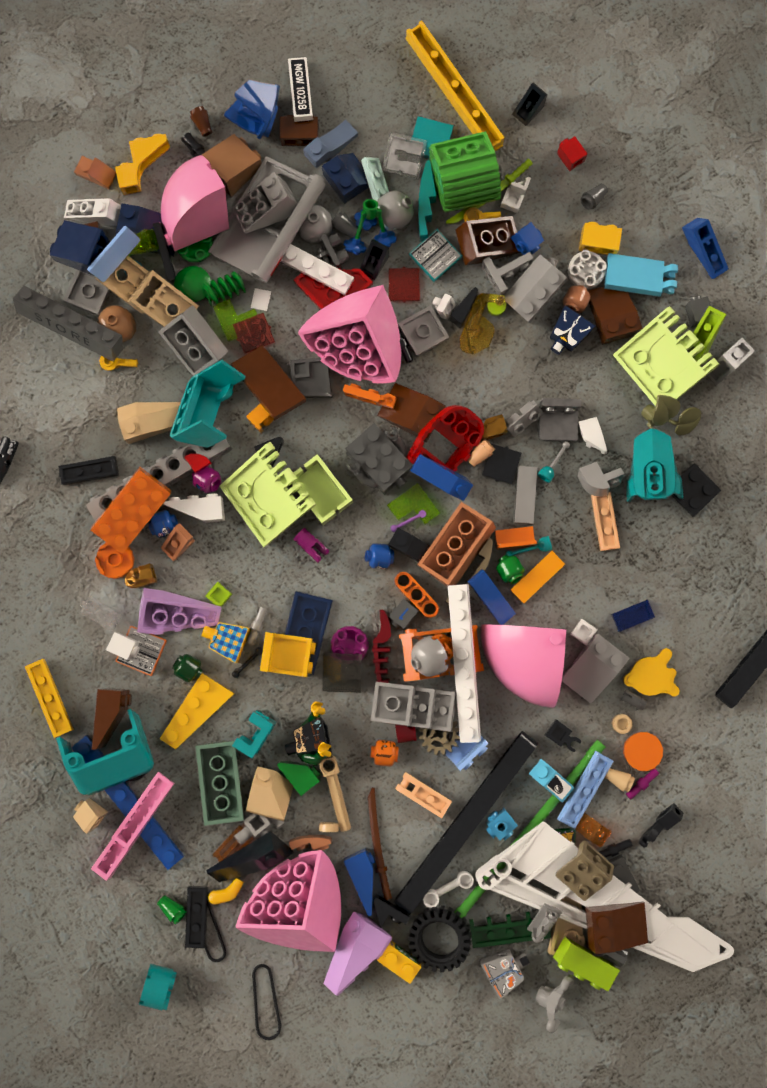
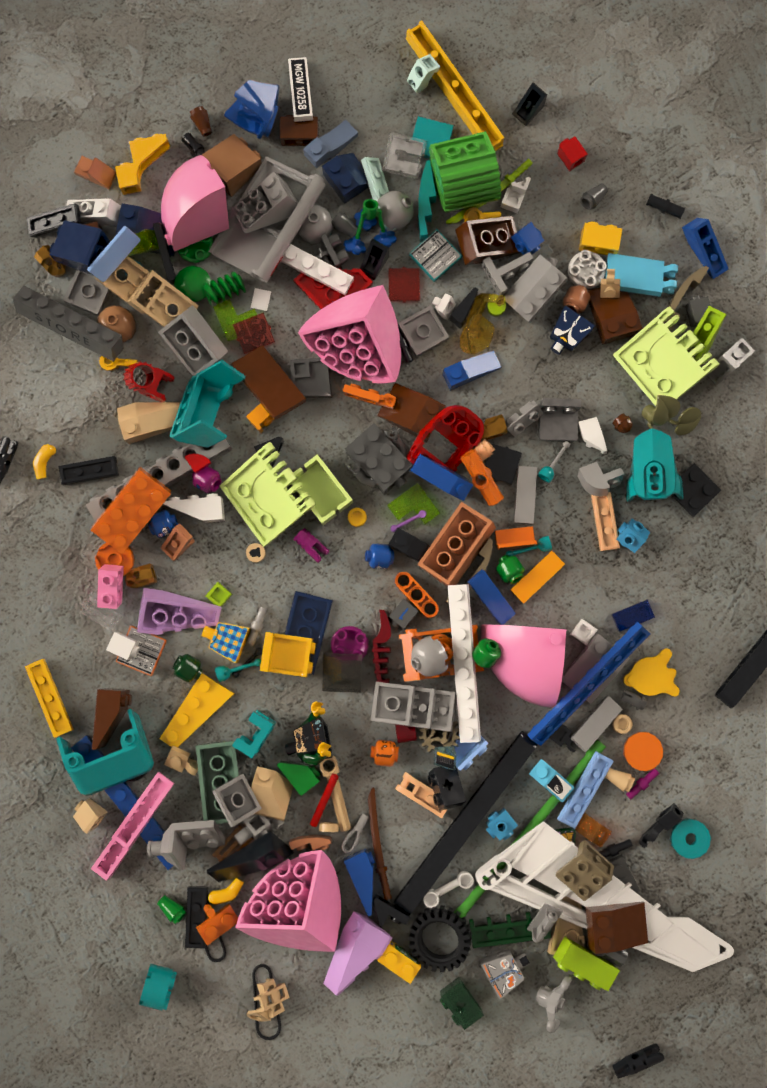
none -> tile [27,203,81,237]
none -> yellow arm [33,444,56,479]
none -> pearl gold rock [34,245,66,277]
none -> bright pink brick [97,564,124,609]
none -> red piece [123,361,175,403]
none -> light grey plate [147,820,225,870]
none -> tan plate [164,746,198,776]
none -> orange plate [196,904,238,946]
none -> light grey slope [212,774,262,827]
none -> teal hinge [215,659,261,682]
none -> tan tile [246,543,266,563]
none -> tan piece [247,978,290,1022]
none -> red bar [310,773,339,827]
none -> light grey piece [341,813,369,854]
none -> yellow tile [348,508,367,527]
none -> light aqua leg [407,54,440,93]
none -> black brick [428,763,466,811]
none -> slope [434,746,456,770]
none -> clear green brick [440,977,484,1030]
none -> slope [442,350,502,391]
none -> orange piece [460,449,504,506]
none -> green head [472,638,501,668]
none -> blue plate [527,622,650,746]
none -> light grey tile [570,696,623,752]
none -> tan plate [600,269,620,298]
none -> reddish brown plate [612,413,633,433]
none -> black hinge [612,1043,665,1079]
none -> dark azure brick [616,518,650,553]
none -> black pin [646,194,685,219]
none -> dark tan slope [664,266,709,331]
none -> teal tile [670,818,711,859]

